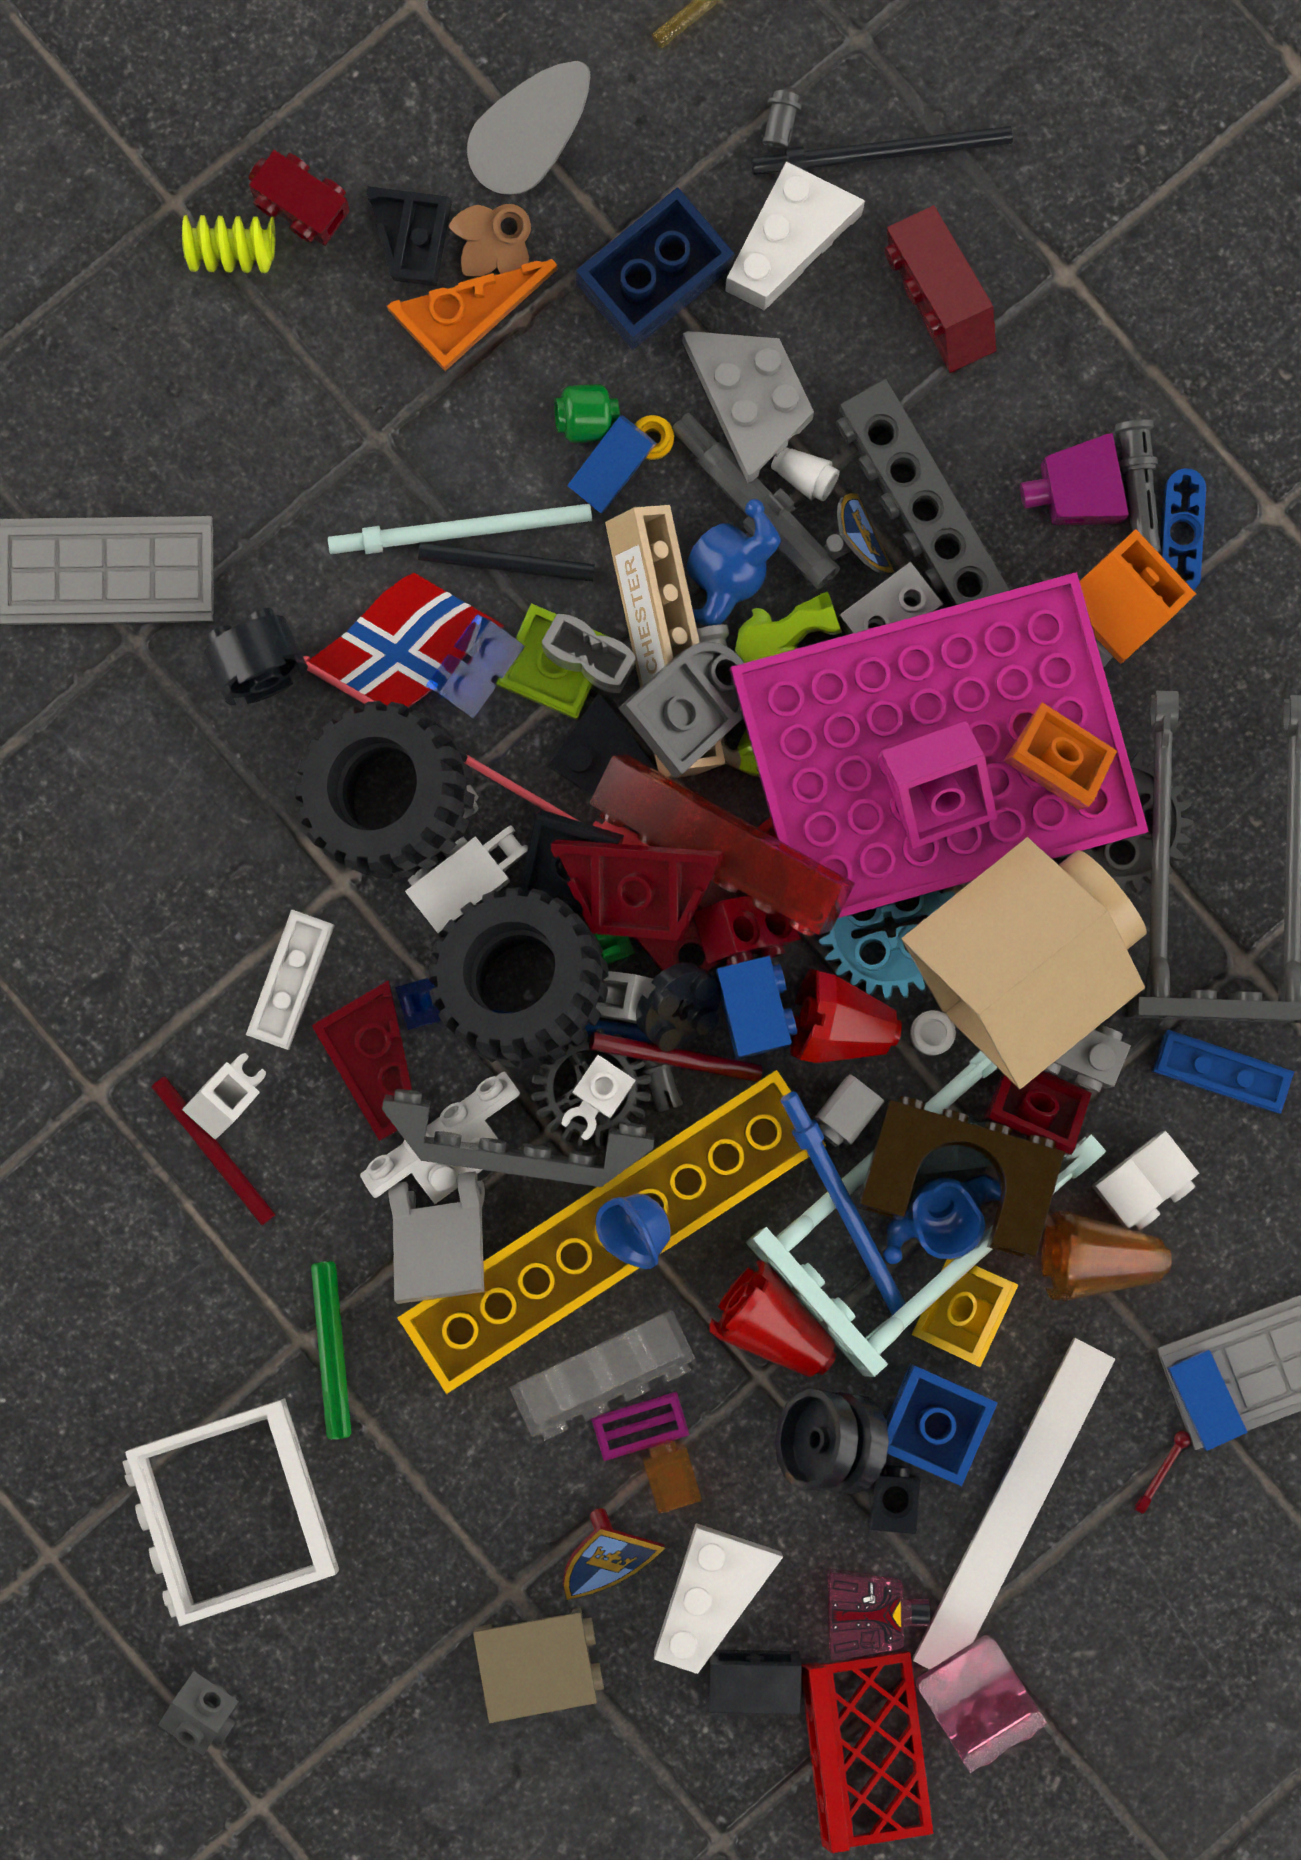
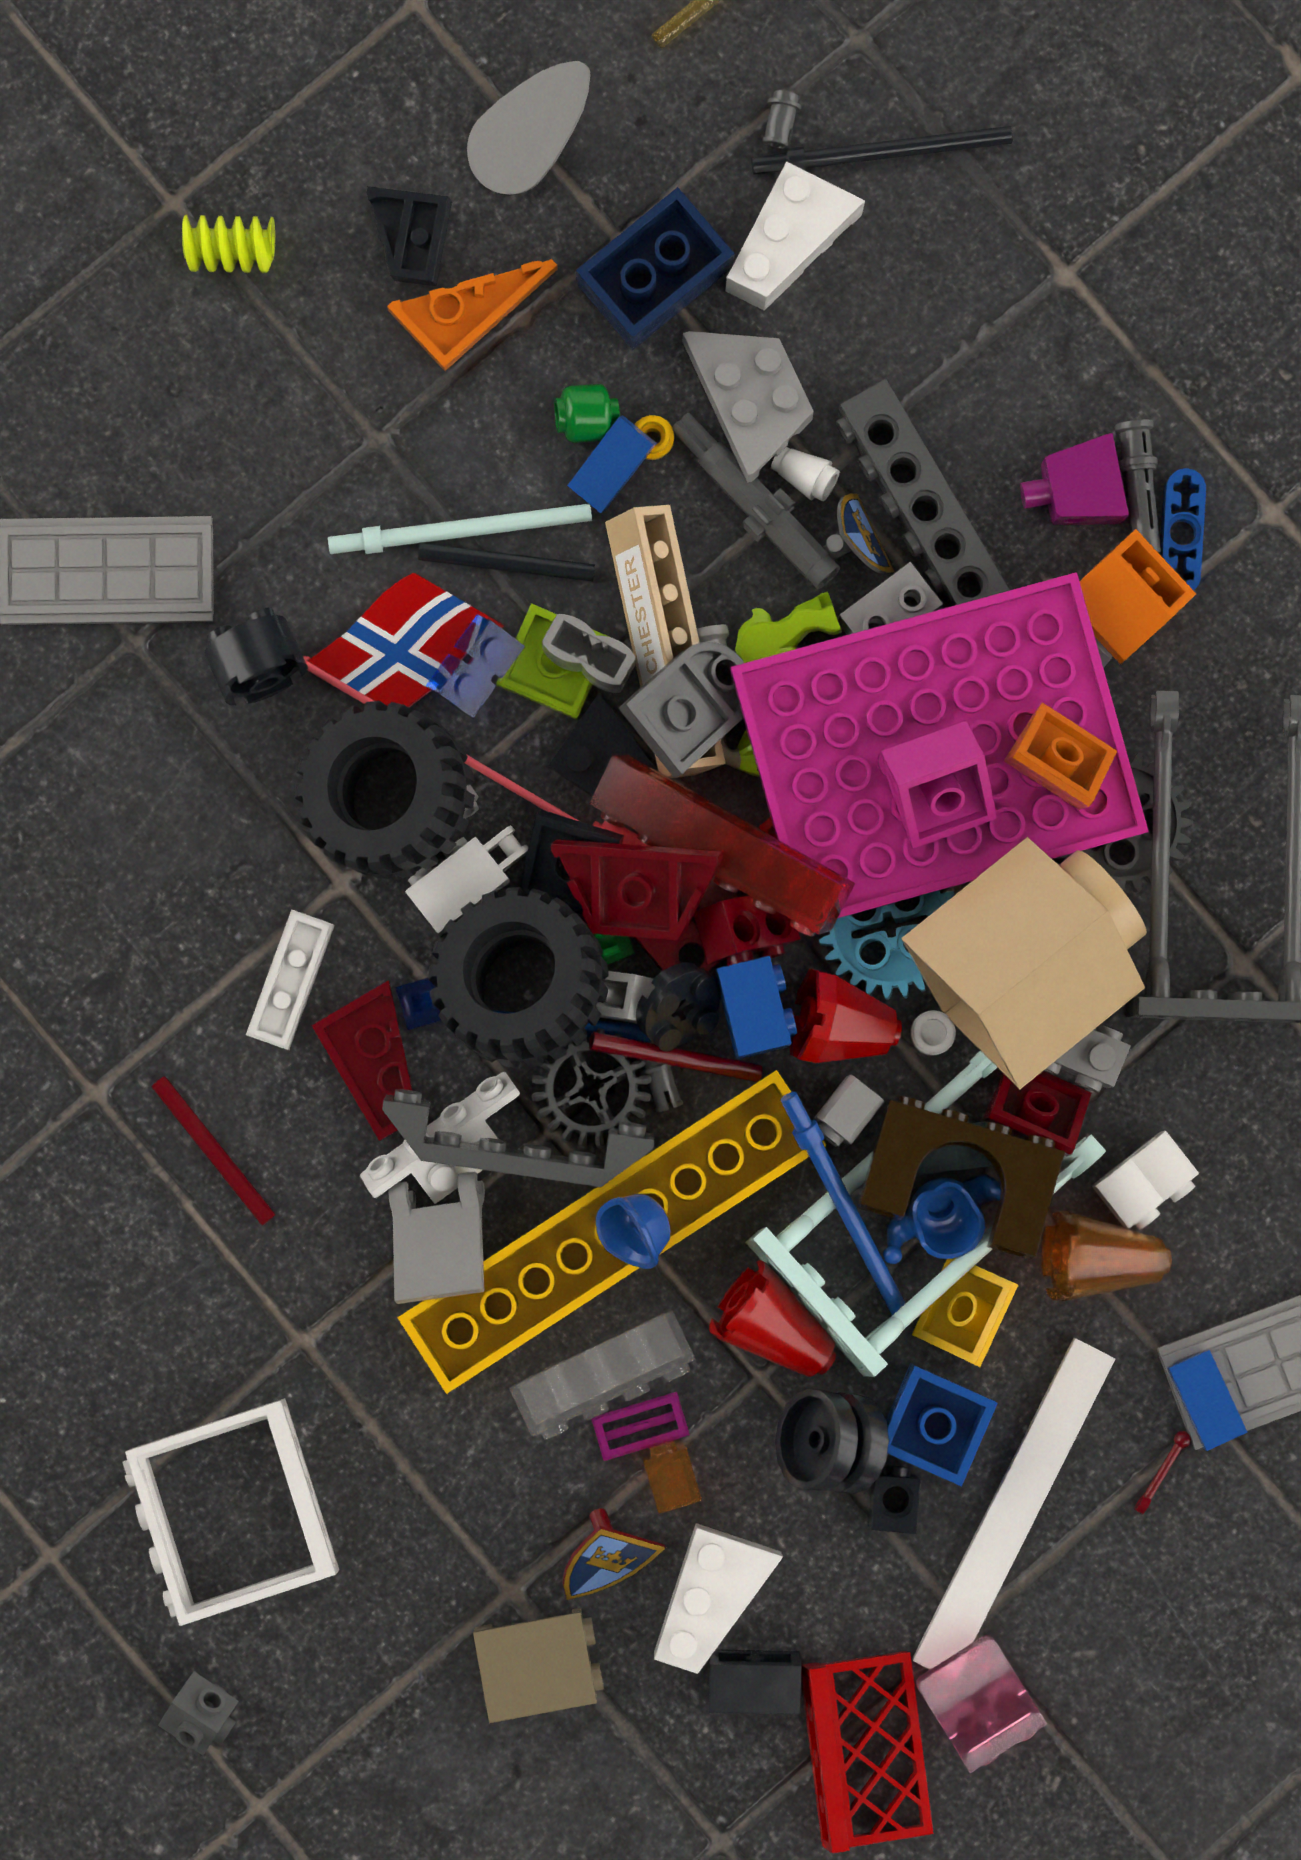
white brick [182,1053,266,1140] -> none
dark red brick [249,150,350,246] -> none
green axle [311,1261,351,1440] -> none
medium nougat plate [449,204,531,277] -> none
white brick [562,1055,636,1140] -> none
blue piece [687,499,781,626] -> none
clear pink torso [827,1568,930,1660] -> none
dark red wedge [884,205,997,373] -> none
blue tile [1152,1029,1294,1114] -> none

